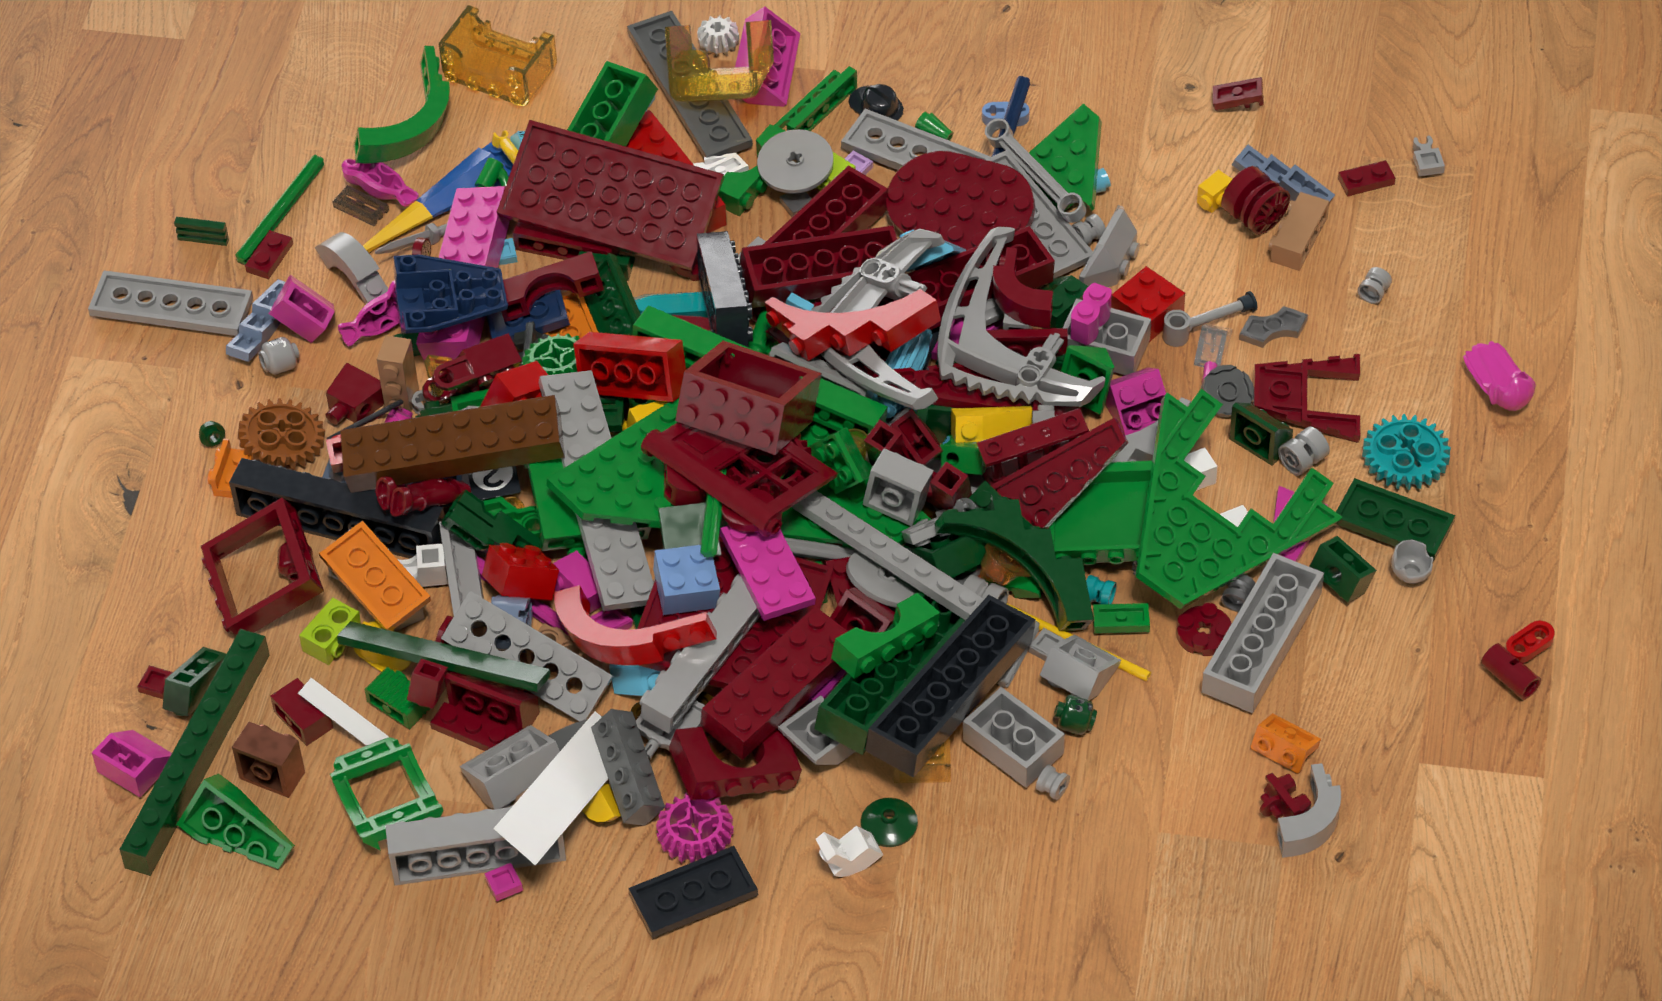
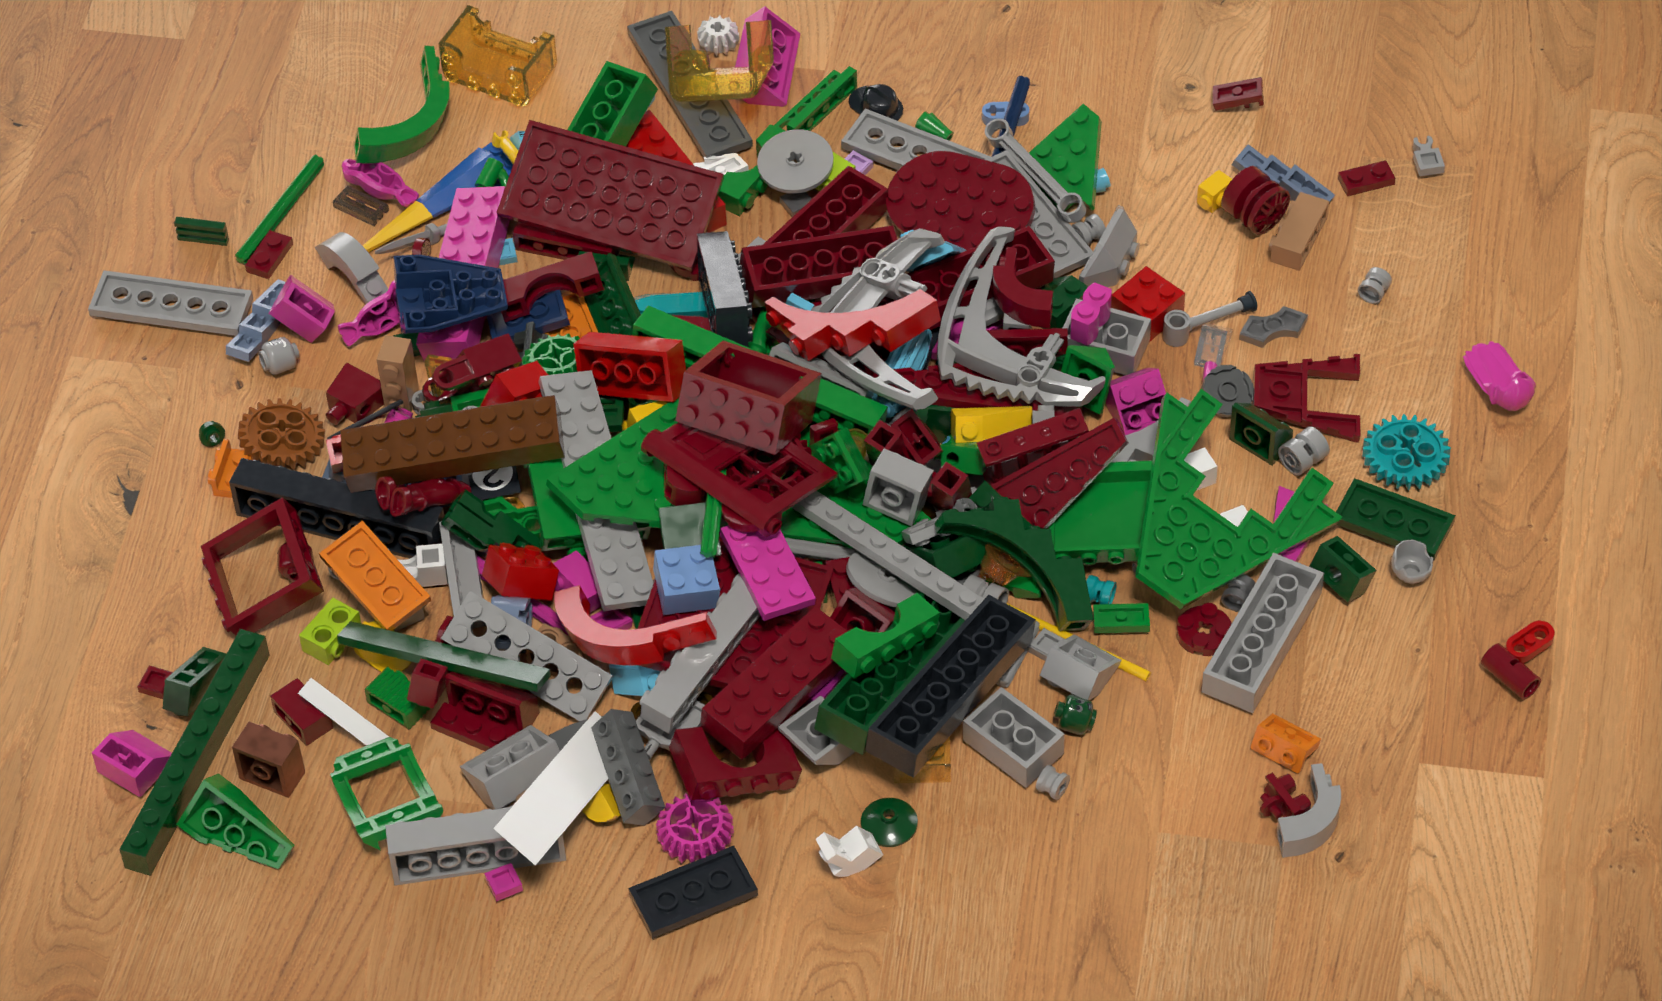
none -> dark red tile [810,418,838,445]

